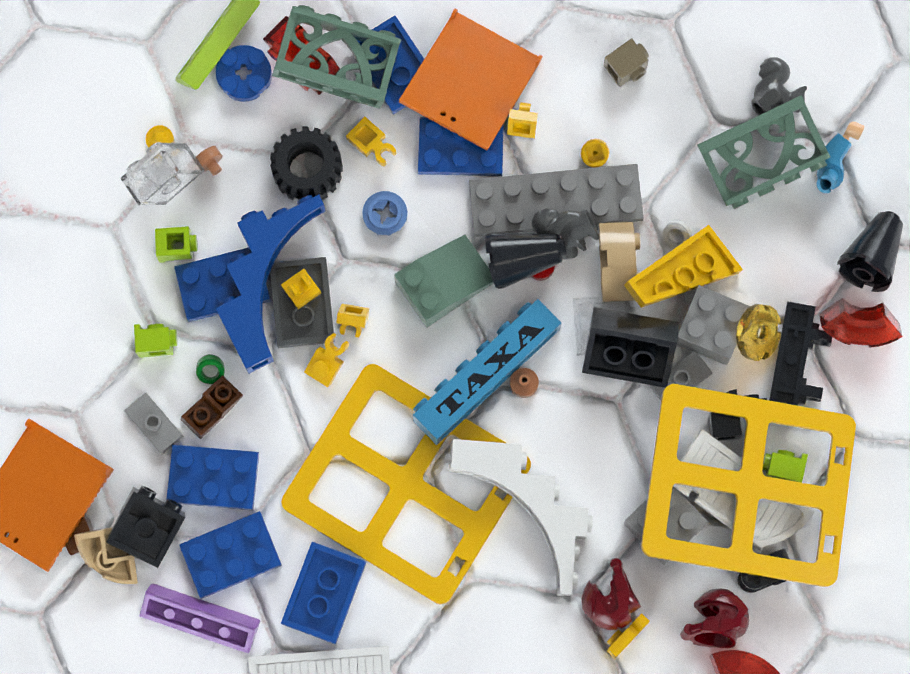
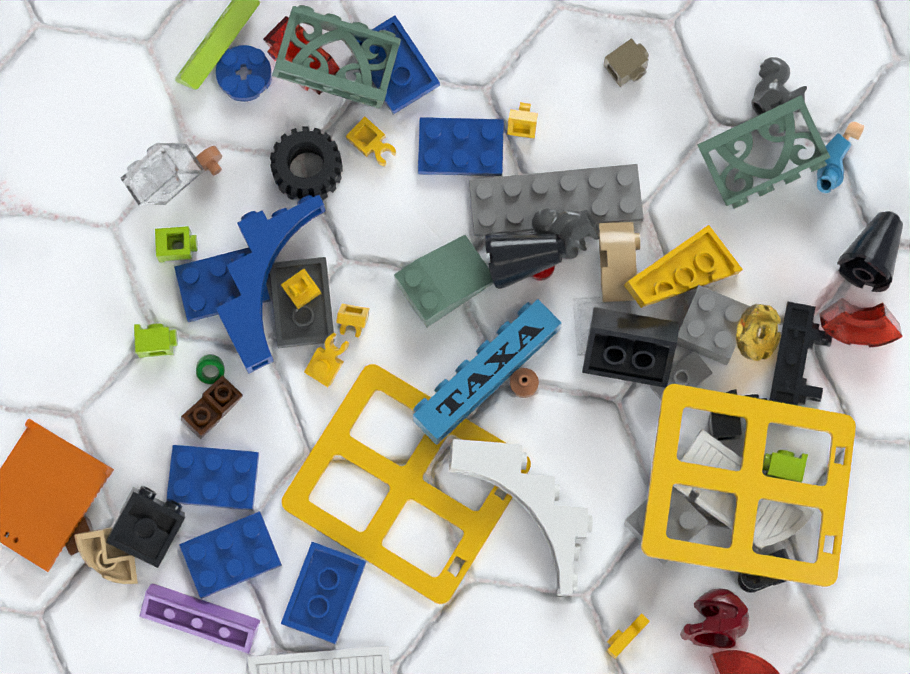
light grey plate [124,392,184,455] -> none
yellow tile [145,125,175,155] -> none
medium blue gear [362,191,408,236] -> none
orange door [399,8,543,151] -> none
yellow tile [581,138,610,168] -> none
dark red helmet [581,558,642,630] -> none
white piece [662,220,692,249] -> none

